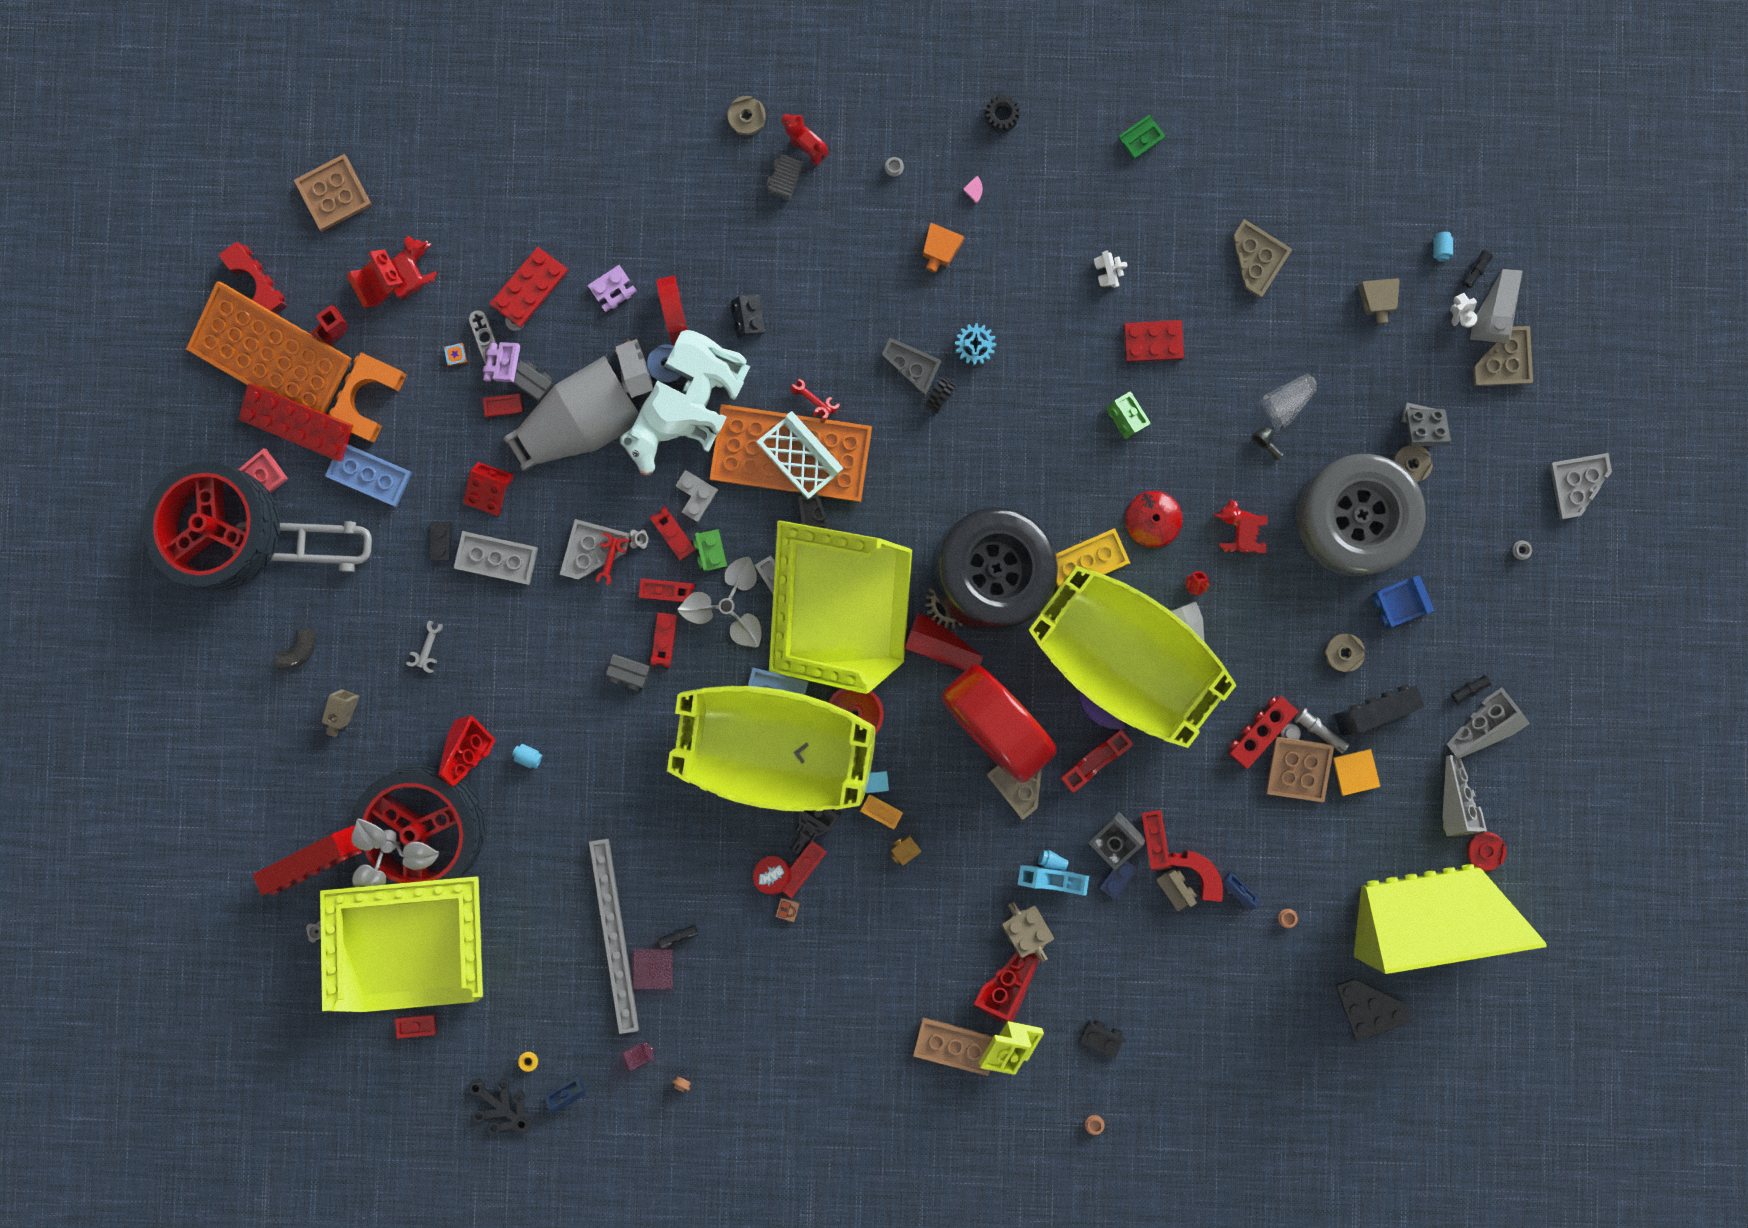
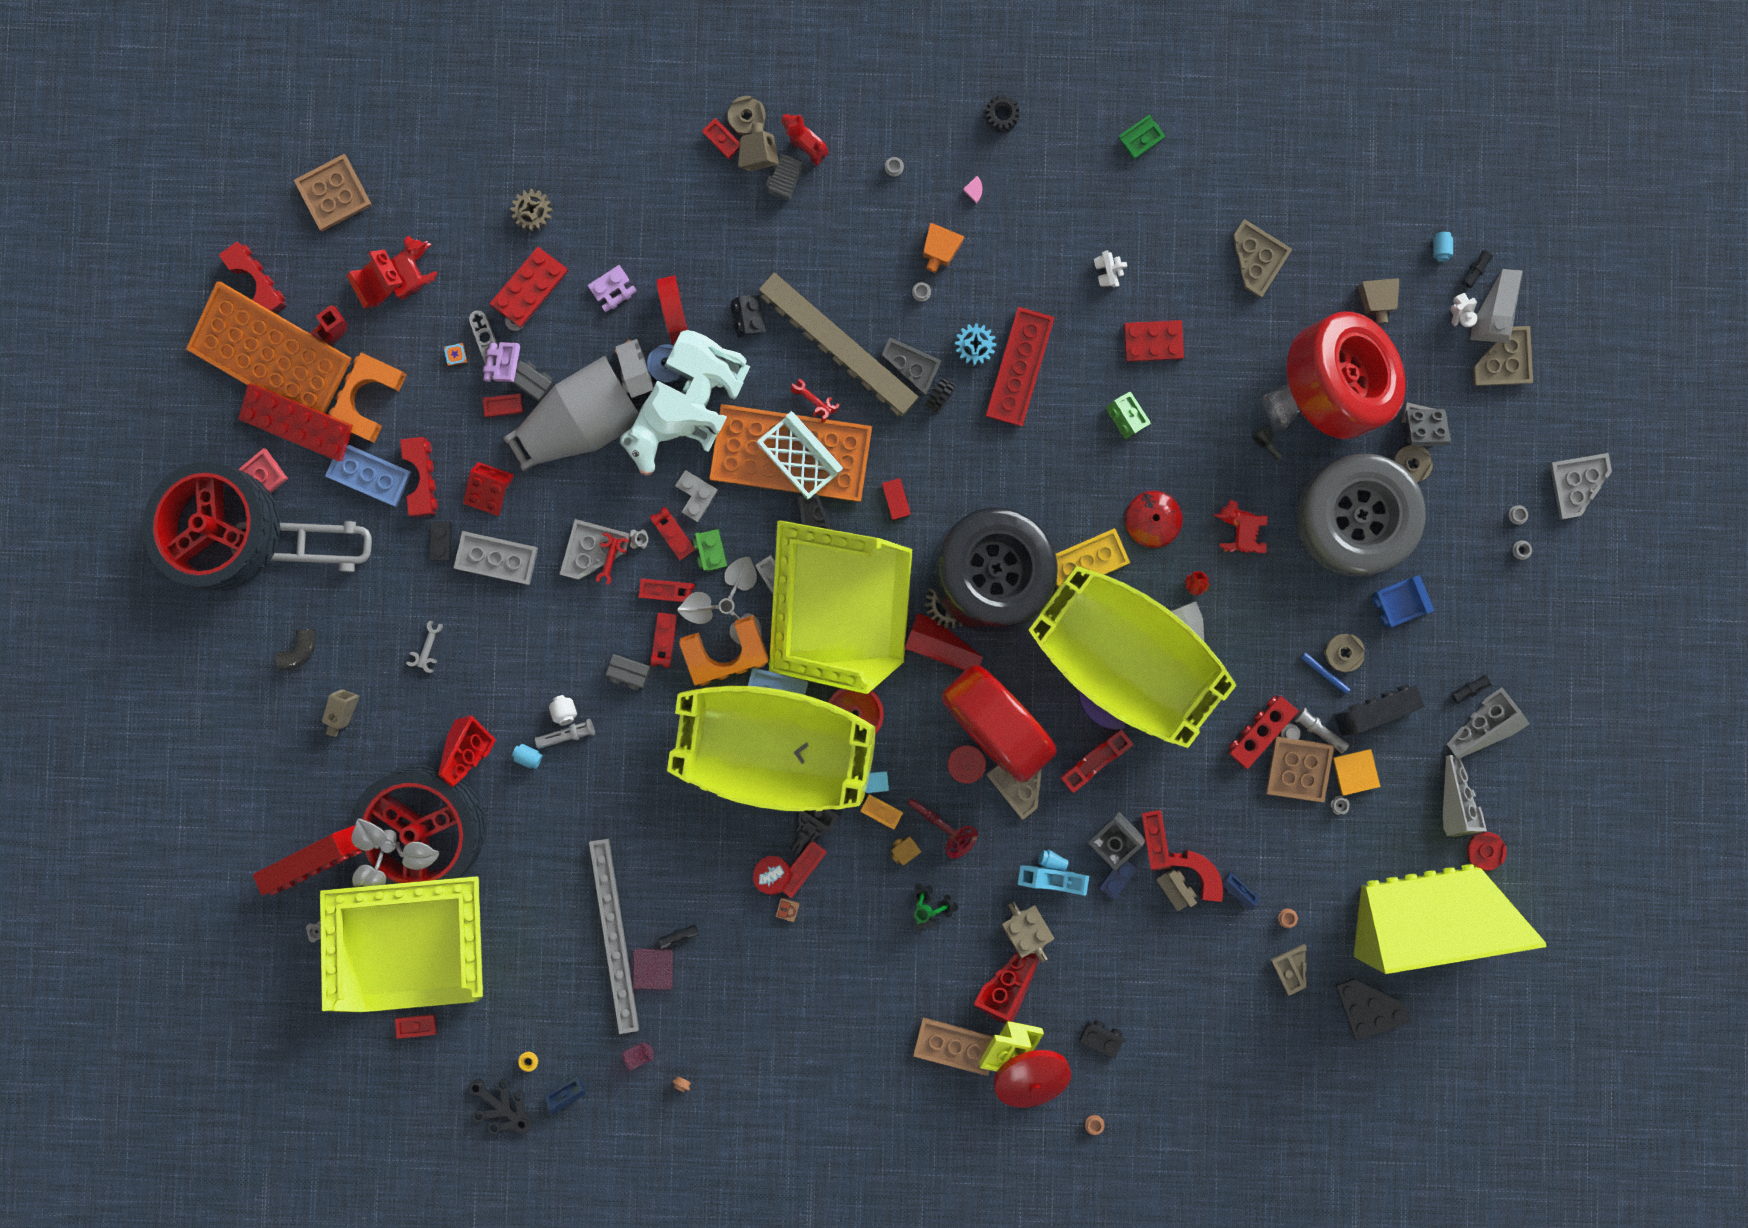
none -> red arch [400,437,438,517]
none -> dark tan gear [510,189,553,232]
none -> light grey pin [535,719,595,749]
none -> white head [549,695,577,726]
none -> orange arch [679,615,768,686]
none -> red plate [702,118,740,160]
none -> dark tan torso [738,123,779,171]
none -> dark tan brick [759,272,918,417]
none -> red tile [882,478,911,520]
none -> dark red dish [907,798,978,858]
none -> light grey plate [912,282,931,302]
none -> black plant [912,883,959,930]
none -> red tile [948,745,986,783]
none -> red plate [985,307,1055,427]
none -> red dish [993,1050,1071,1108]
none -> dark tan wing [1271,944,1307,996]
none -> red wheel [1286,311,1406,439]
none -> blue bar [1301,652,1350,695]
none -> light grey plate [1330,796,1350,815]
none -> light grey plate [1508,505,1528,525]

